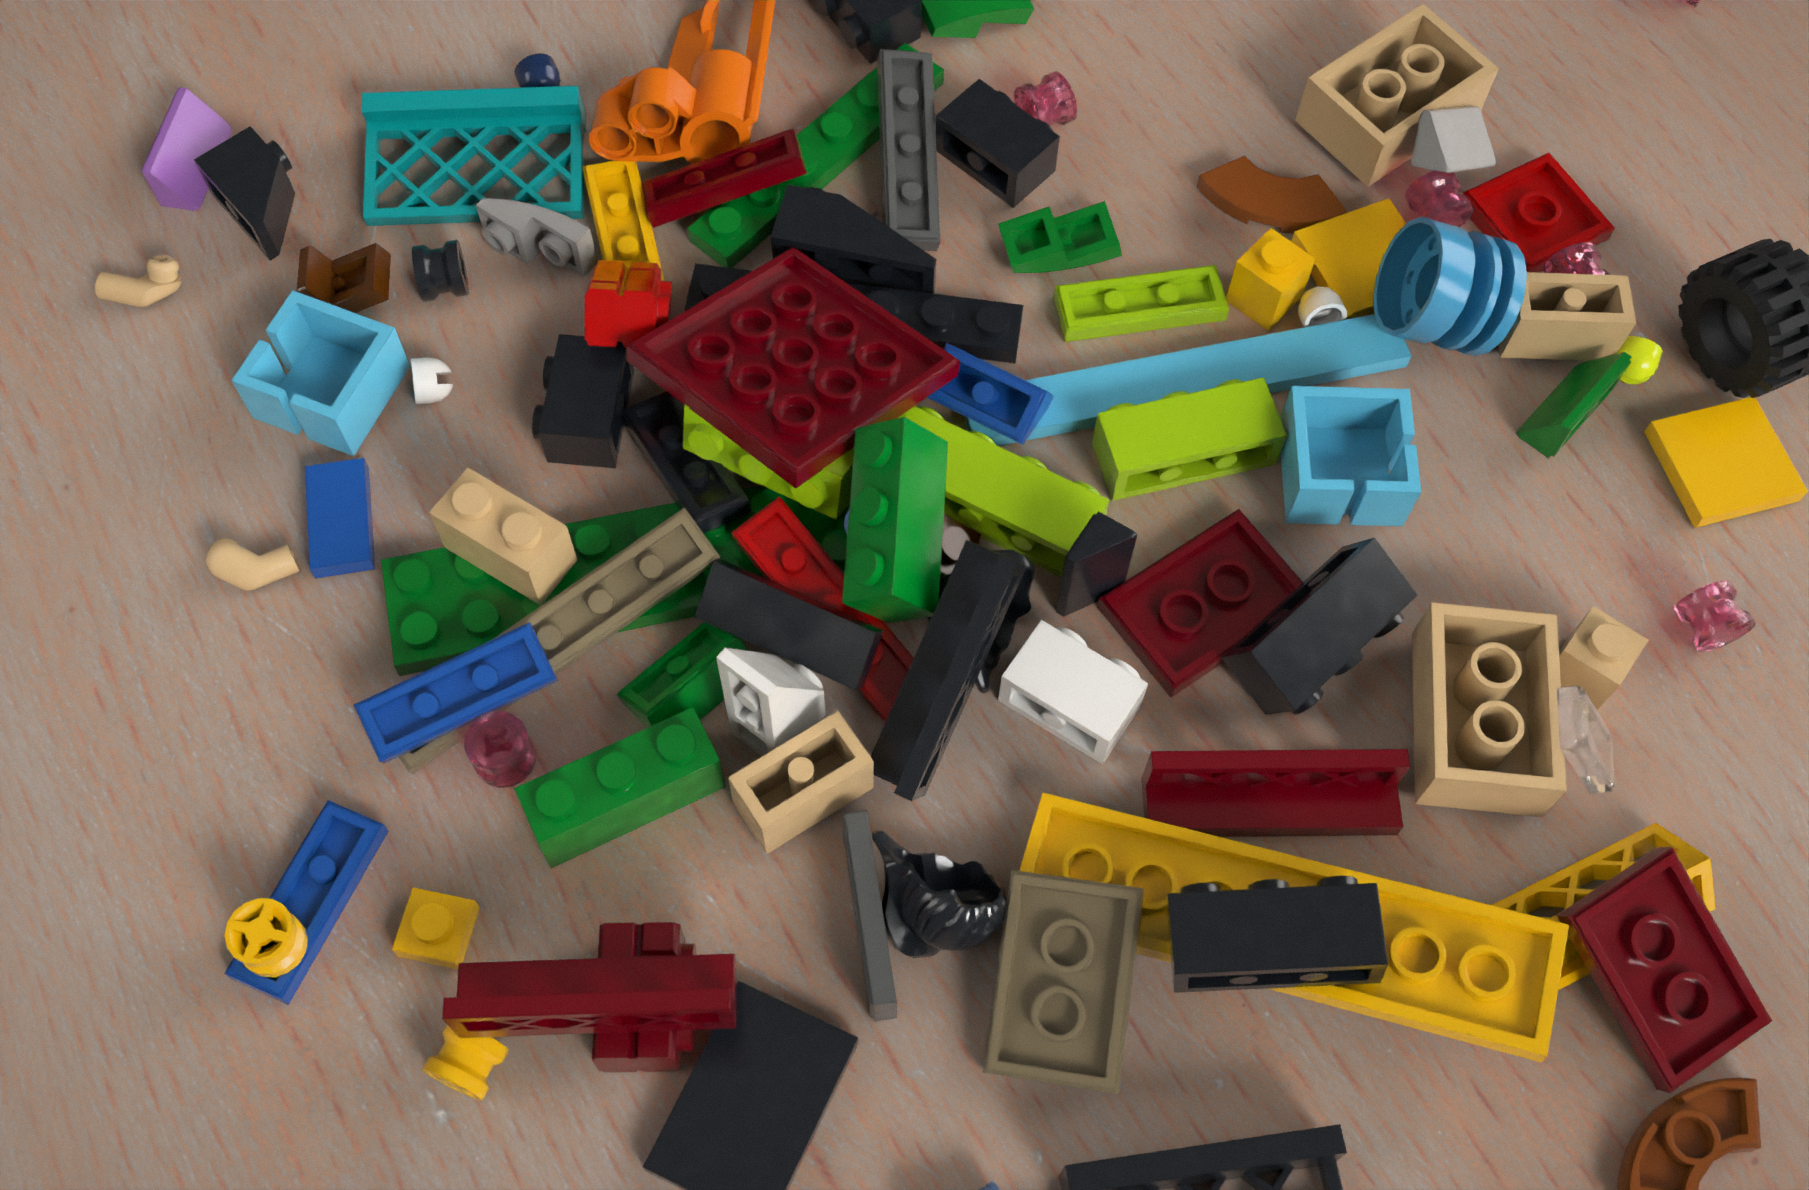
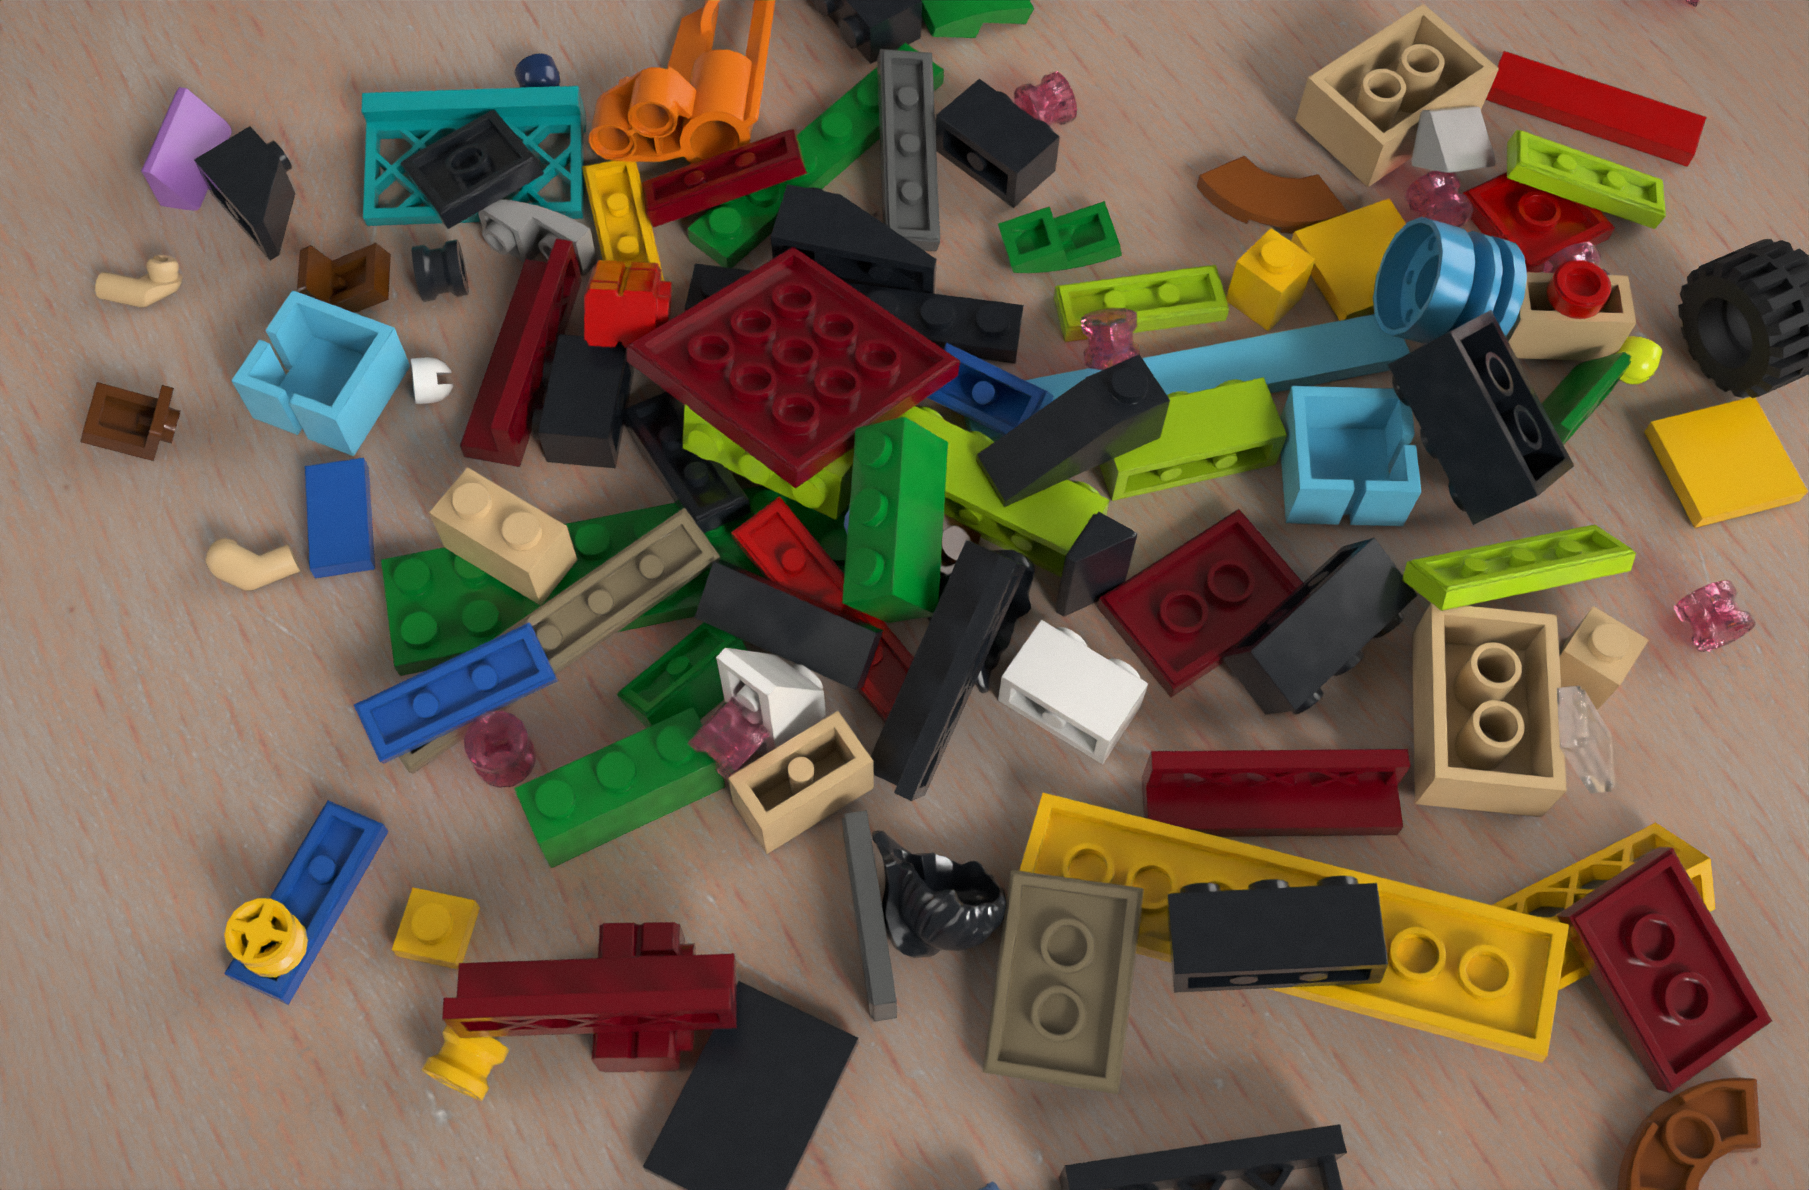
white hinge [1298,286,1347,327] -> none
none -> reddish brown bracket [80,382,181,461]
none -> black tile [401,110,544,229]
none -> dark red fence [460,238,582,467]
none -> clear pink wheel [687,696,770,780]
none -> black slope [976,354,1170,507]
none -> clear pink wheel [1081,308,1140,370]
none -> black brick [1388,310,1574,525]
none -> lime tile [1402,524,1636,611]
none -> red tile [1486,51,1707,167]
none -> lime tile [1507,129,1666,229]
none -> red tile [1547,260,1611,319]

